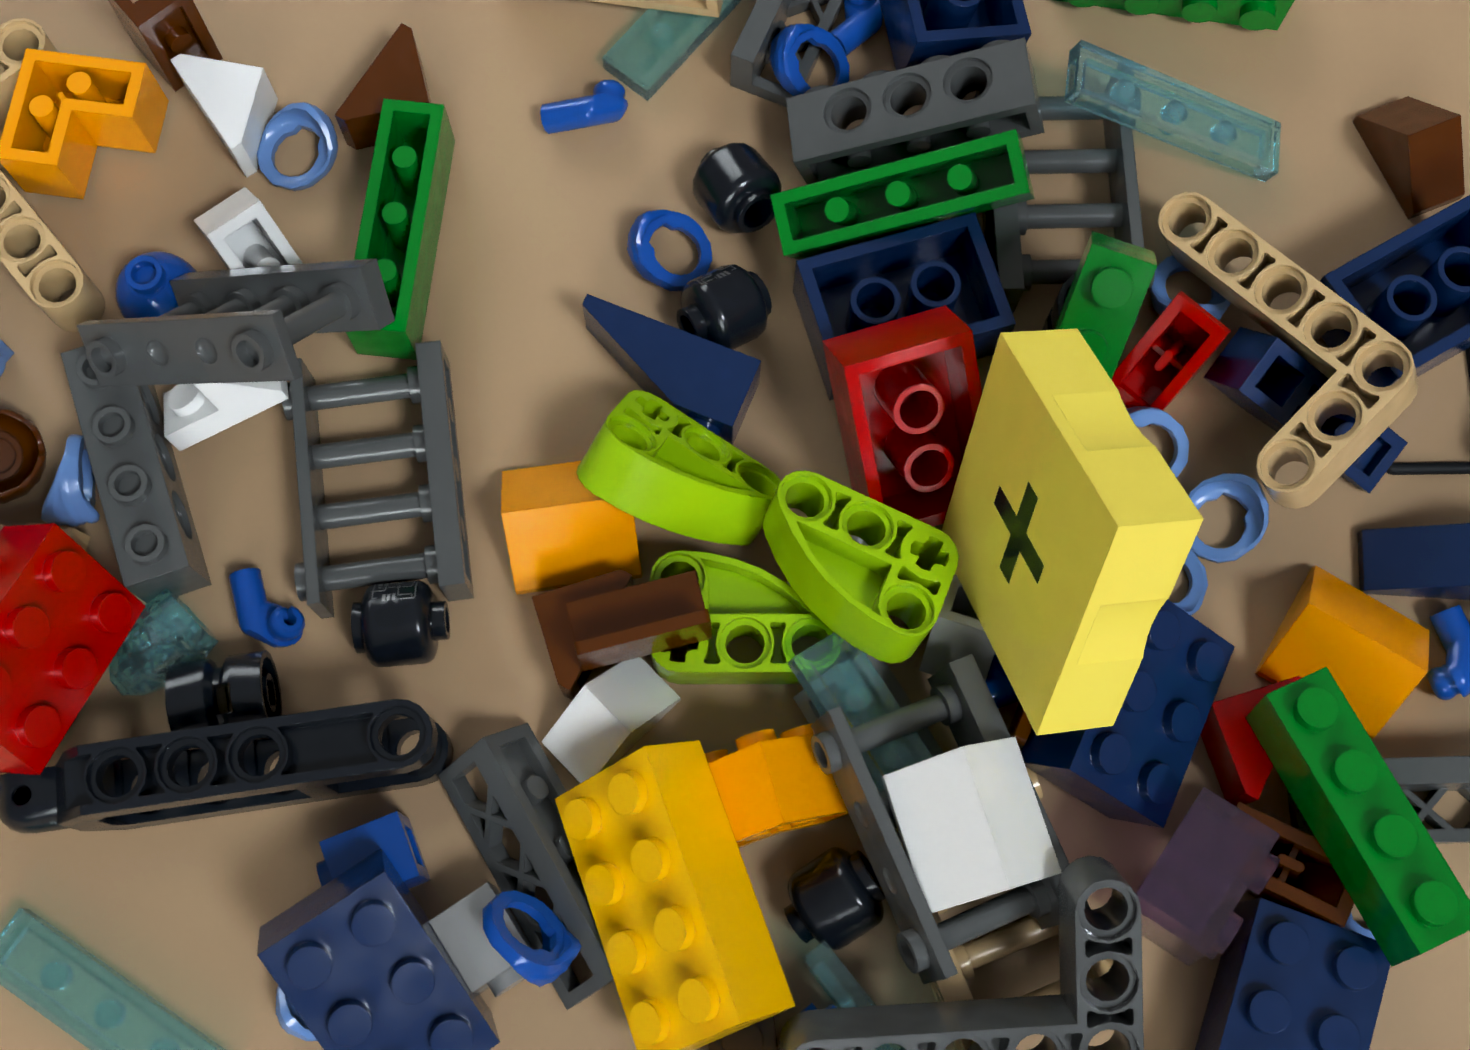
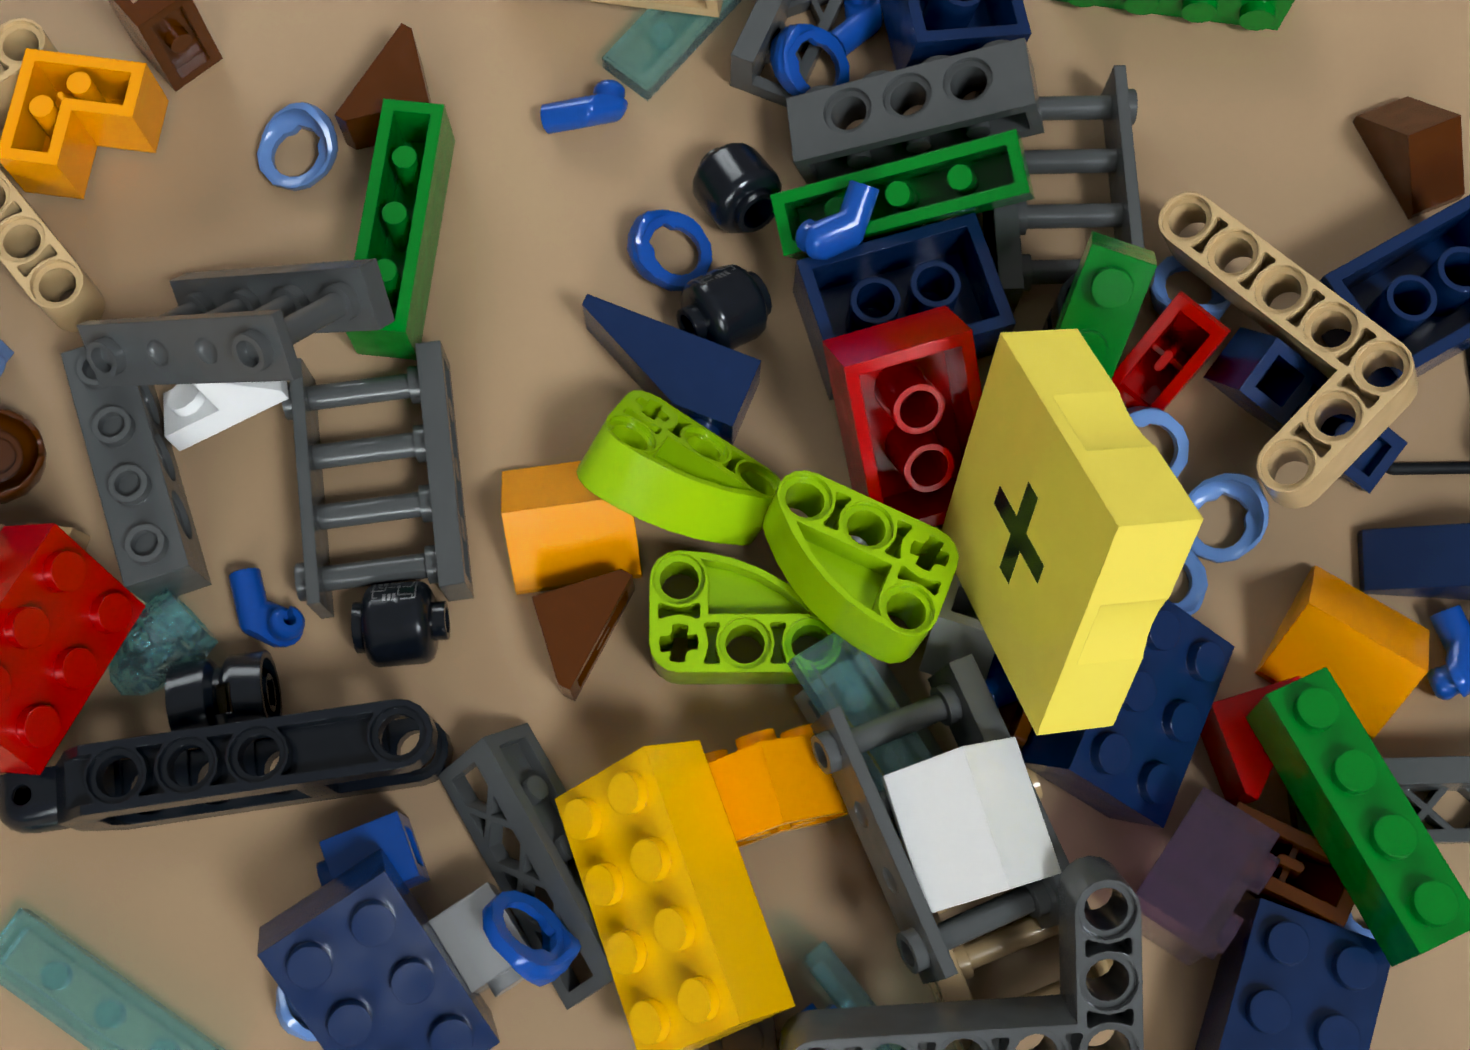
medium blue piece [41,434,100,527] -> none
blue brick [116,251,197,318] -> none
white slope [170,54,278,178] -> none
white slope [193,187,303,269] -> none
white slope [541,657,681,783] -> none
reddish brown panel [565,570,712,671] -> none
black head [784,847,885,950] -> none
clear light blue tile [1064,40,1281,182] -> none
none -> blue arm [795,180,880,260]

